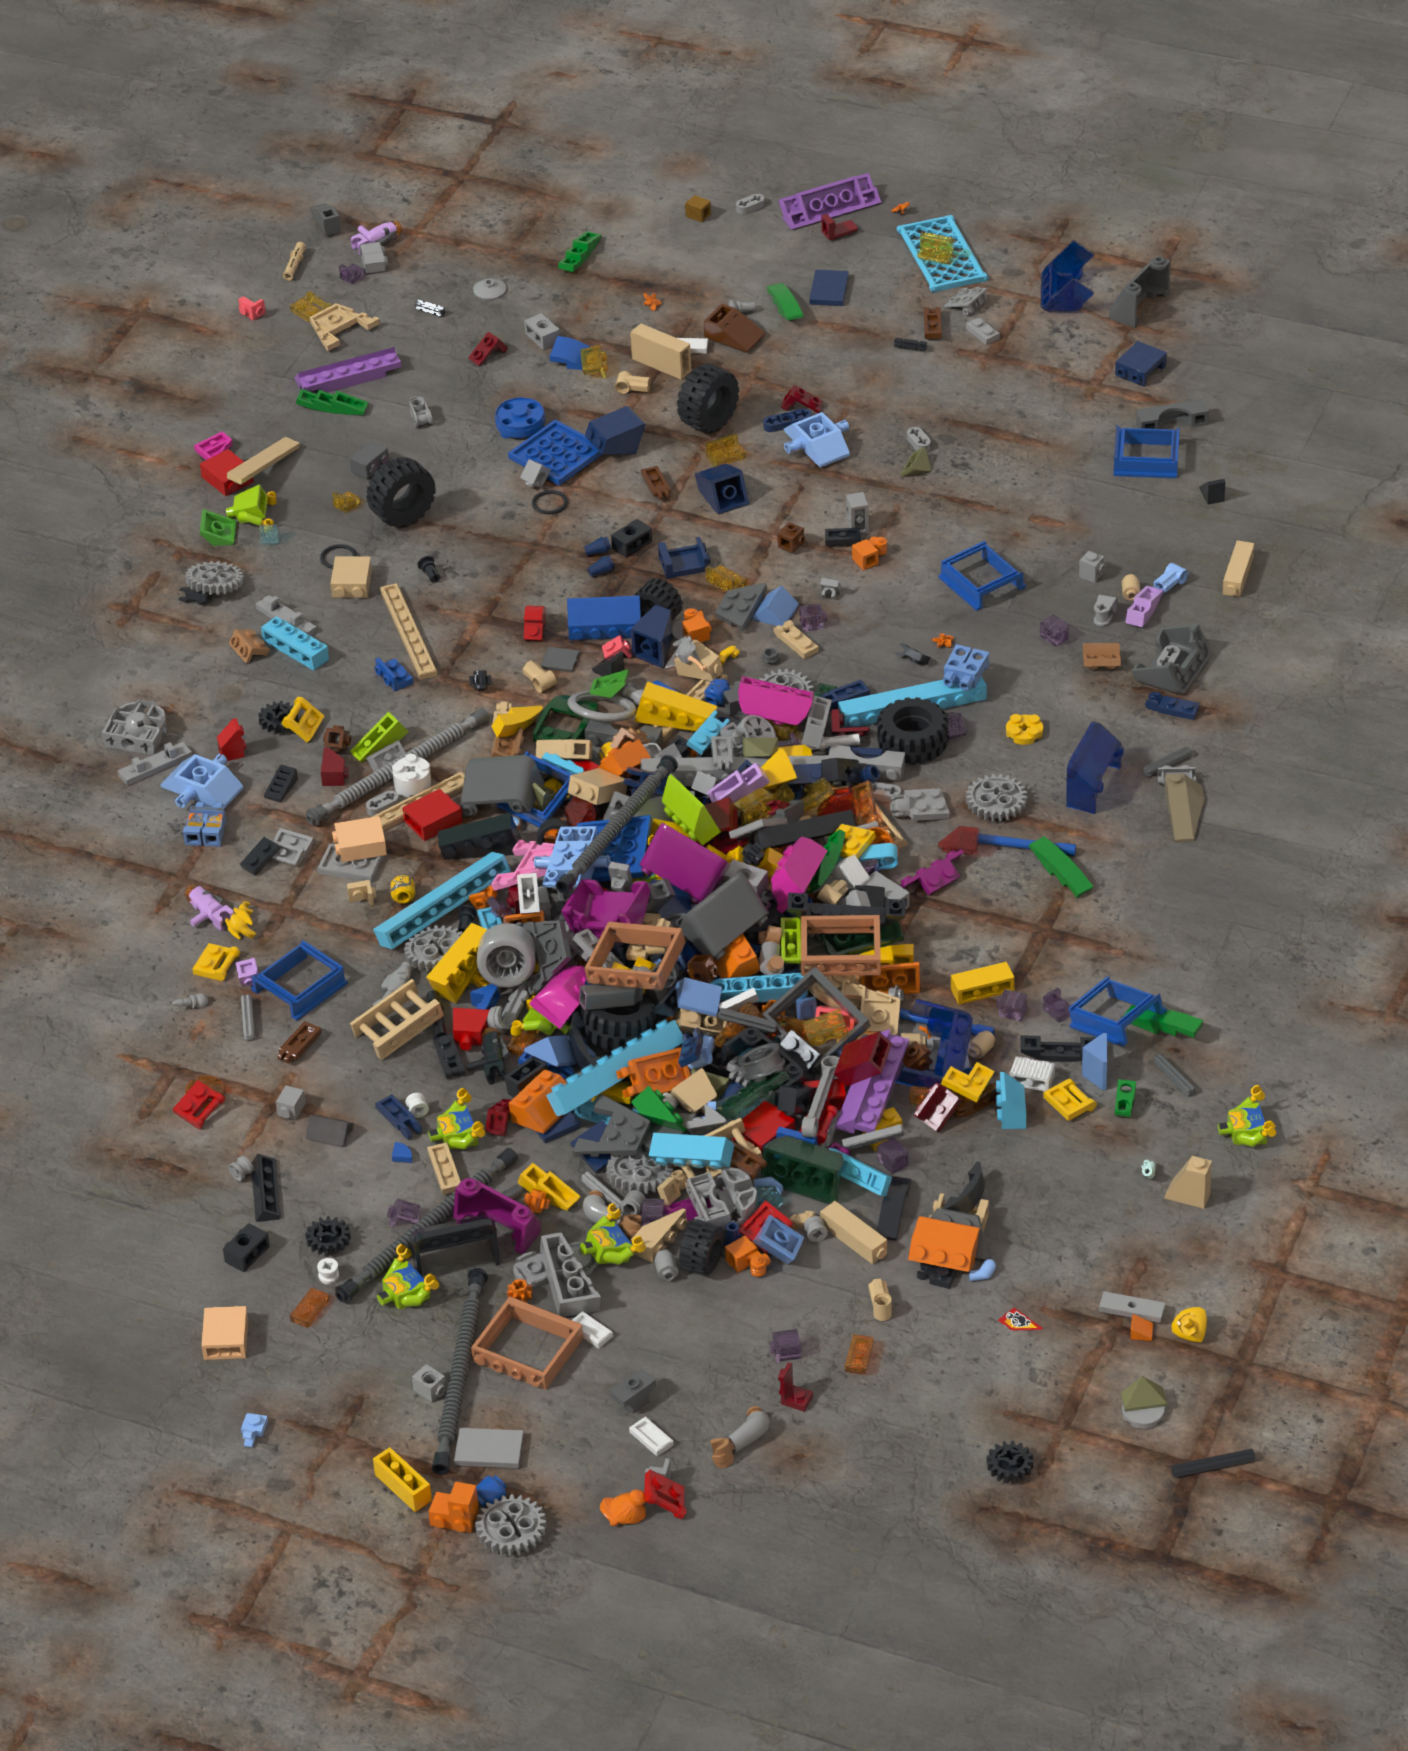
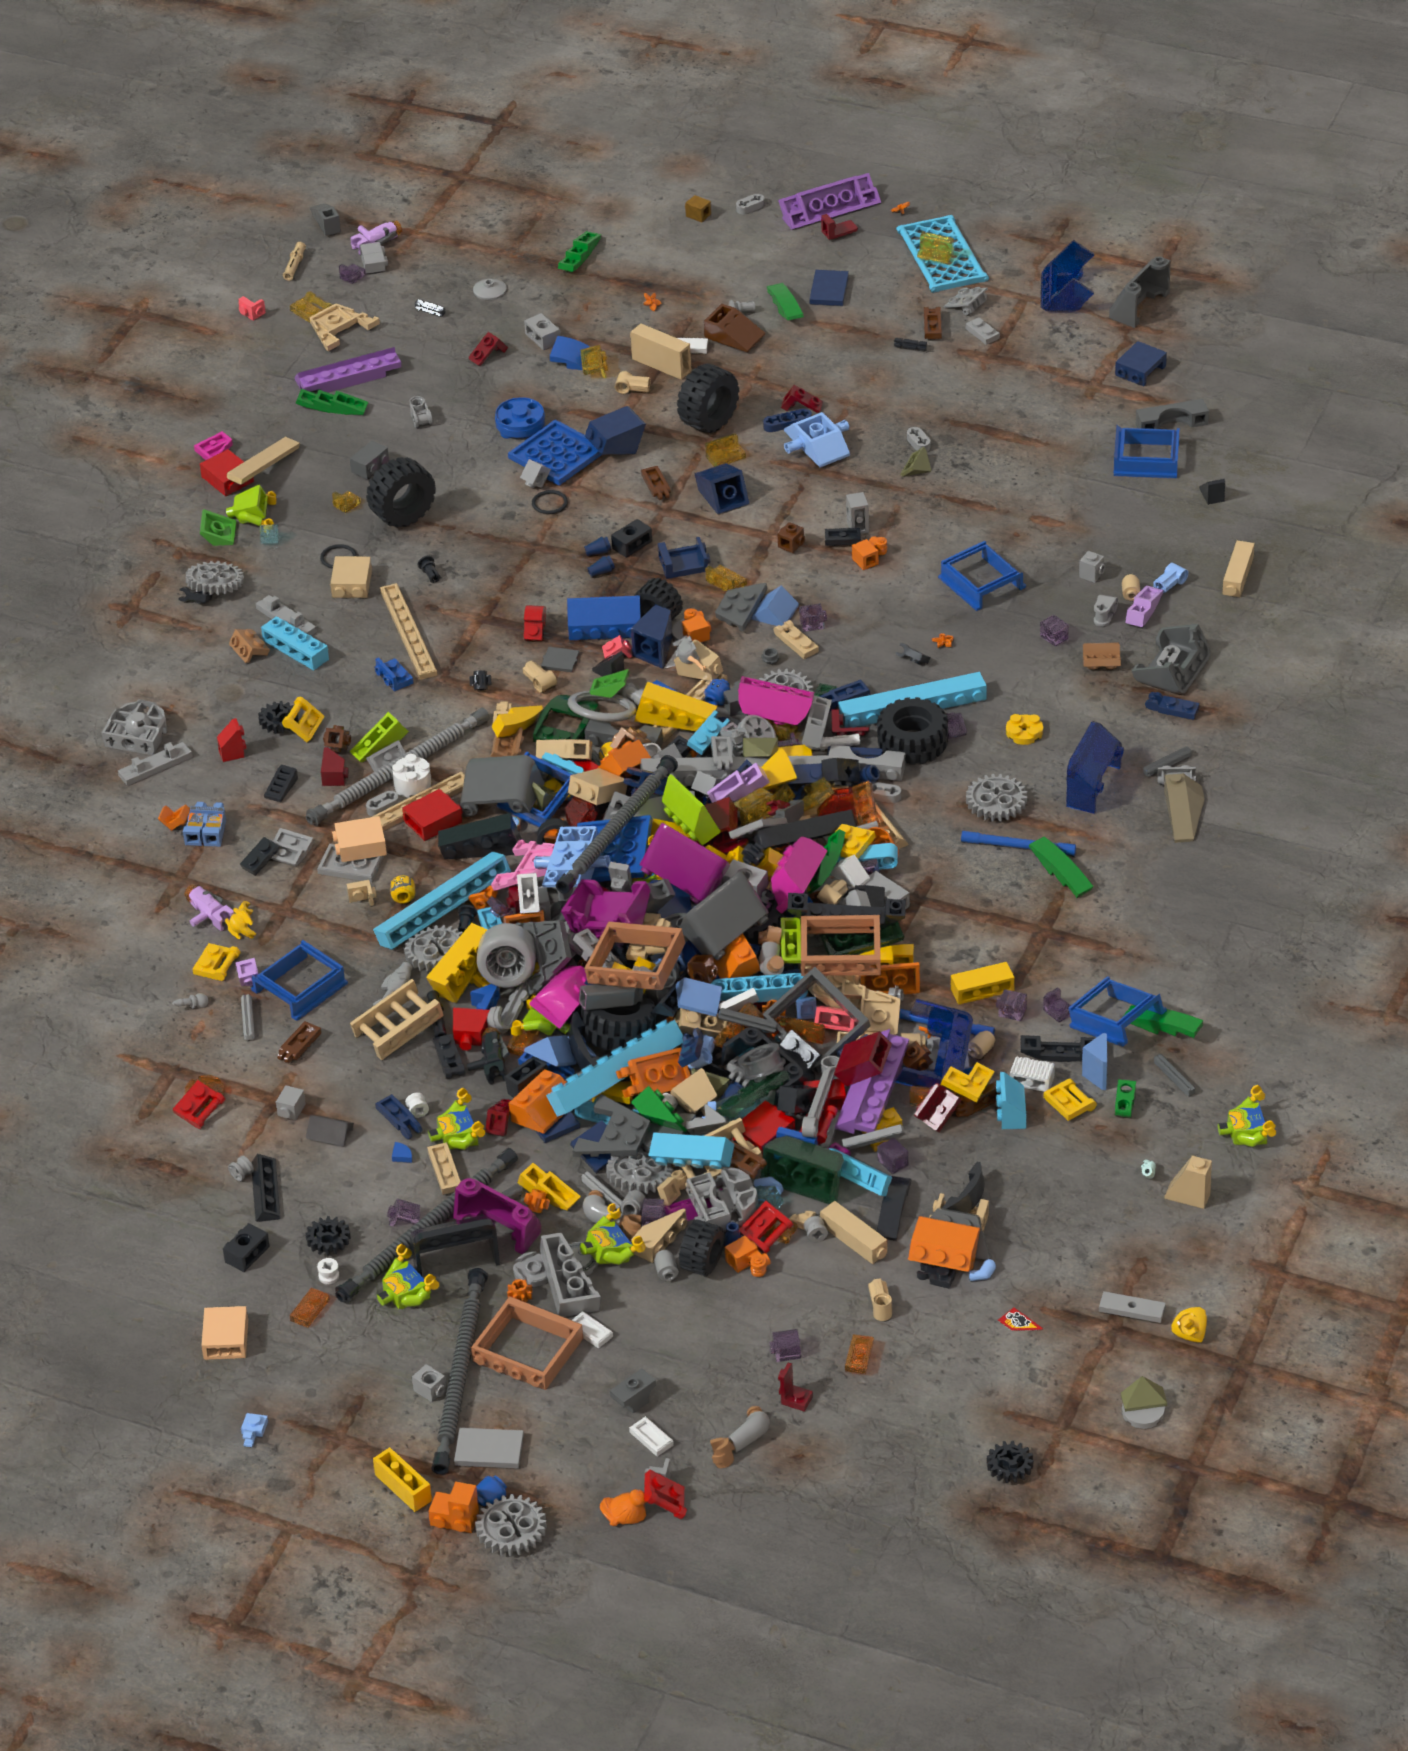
light blue slope [160,754,243,809] -> none
yellow arm [718,646,740,666] -> none
medium blue slope [753,1215,804,1264] -> none
clear yellow bracket [802,1009,848,1046] -> none
light grey tile [820,578,842,599] -> none
light grey plate [890,788,950,821] -> none
magenta bracket [900,849,964,896] -> none
clear red slope [938,826,980,856] -> none
medium blue hips [943,644,989,691] -> none
orange slope [1131,1314,1153,1341] -> none
black axle [1171,1449,1255,1478] -> none
none -> orange bracket [158,804,190,831]

